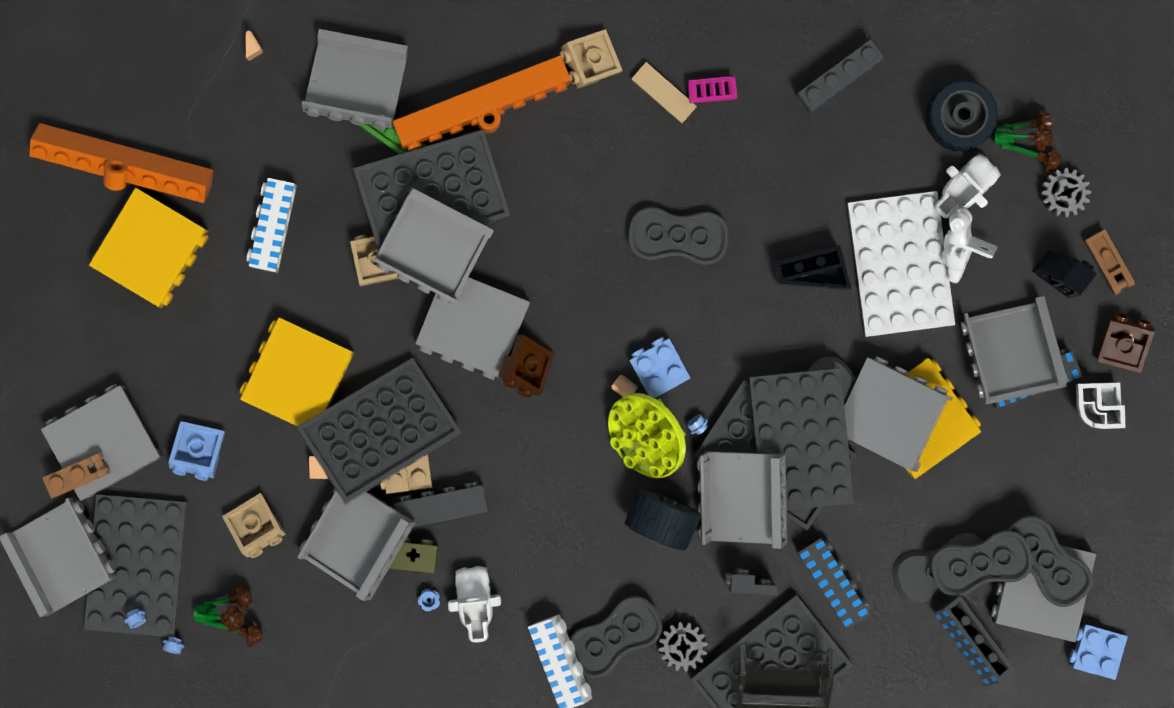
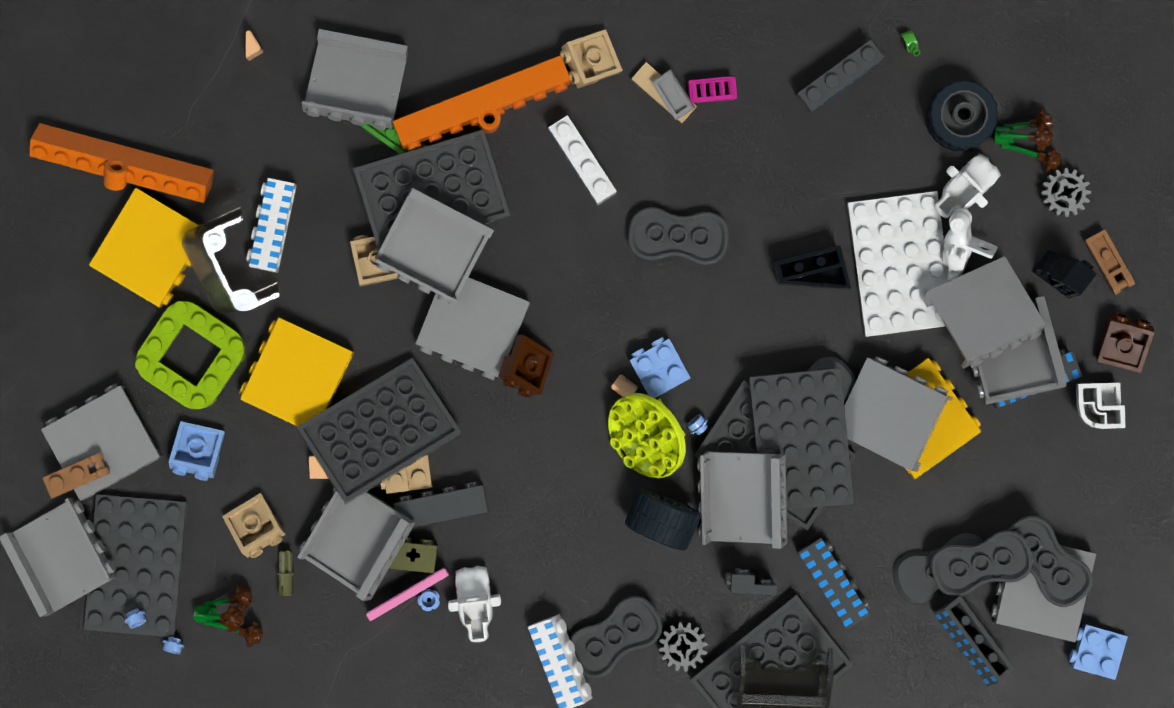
none -> lime plate [135,301,246,409]
none -> clear smoke windscreen [182,208,280,313]
none -> olive axle [277,550,295,596]
none -> bright pink tile [366,567,450,621]
none -> white brick [548,115,617,206]
none -> light grey tile [651,70,695,120]
none -> bright green piece [900,30,920,56]
none -> light grey panel [923,256,1046,368]

